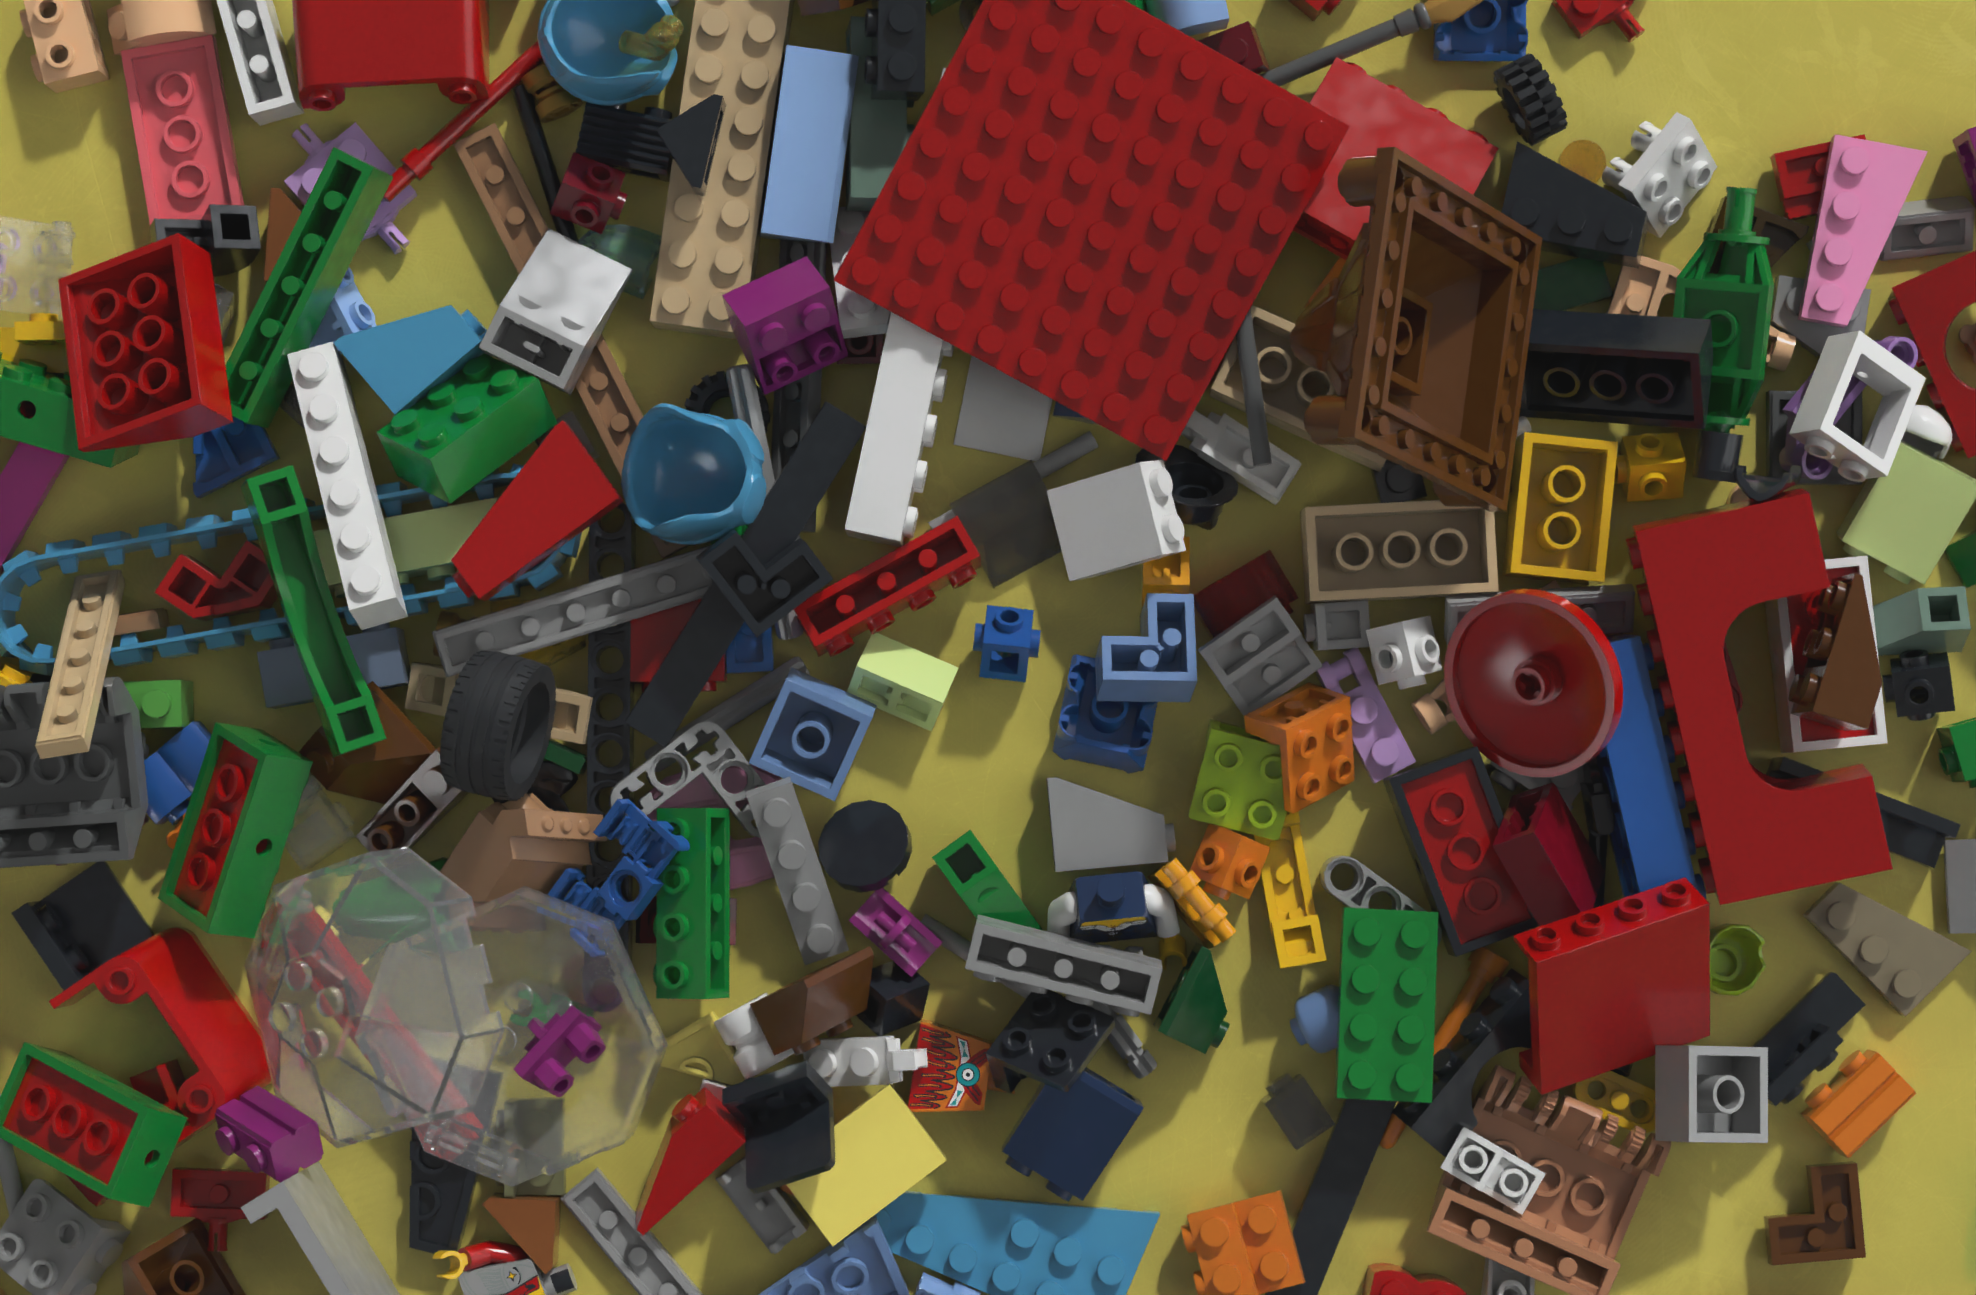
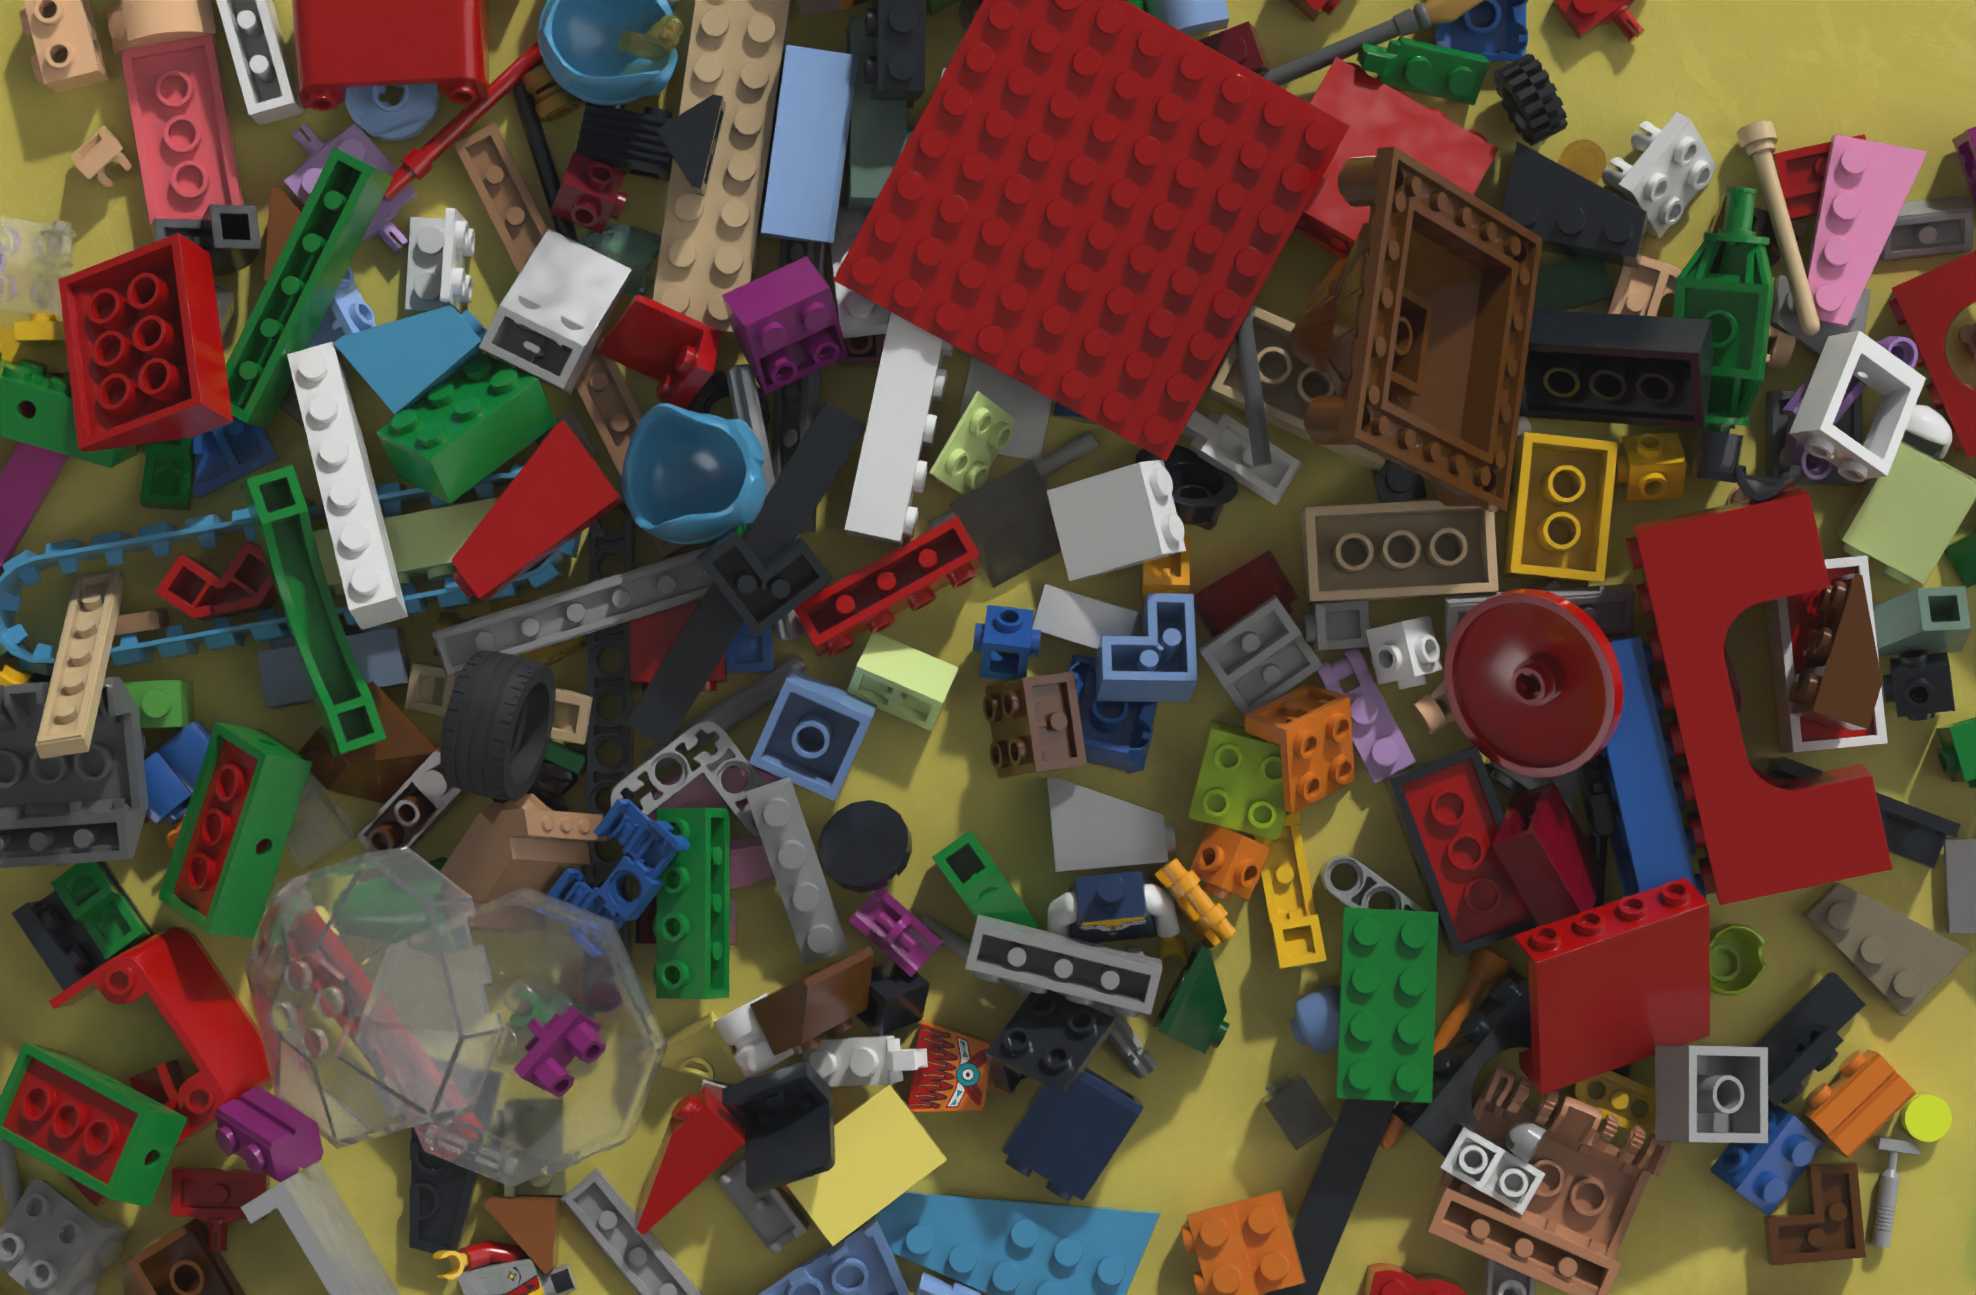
none -> green slope [51,862,151,961]
none -> light nougat tile [70,125,131,188]
none -> green slope [140,437,195,511]
none -> light blue plate [345,83,440,142]
none -> white bracket [405,208,475,314]
none -> red bracket [599,294,722,409]
none -> yellowish green hinge [929,391,1018,499]
none -> reddish brown bracket [983,671,1087,778]
none -> white slope [1032,584,1141,649]
none -> green hinge [1356,37,1490,105]
none -> light grey hinge [1505,1121,1546,1163]
none -> blue bracket [1710,1103,1825,1217]
none -> tan piece [1736,120,1820,335]
none -> light grey piece [1871,1136,1921,1248]
none -> neon yellow tile [1901,1094,1952,1142]

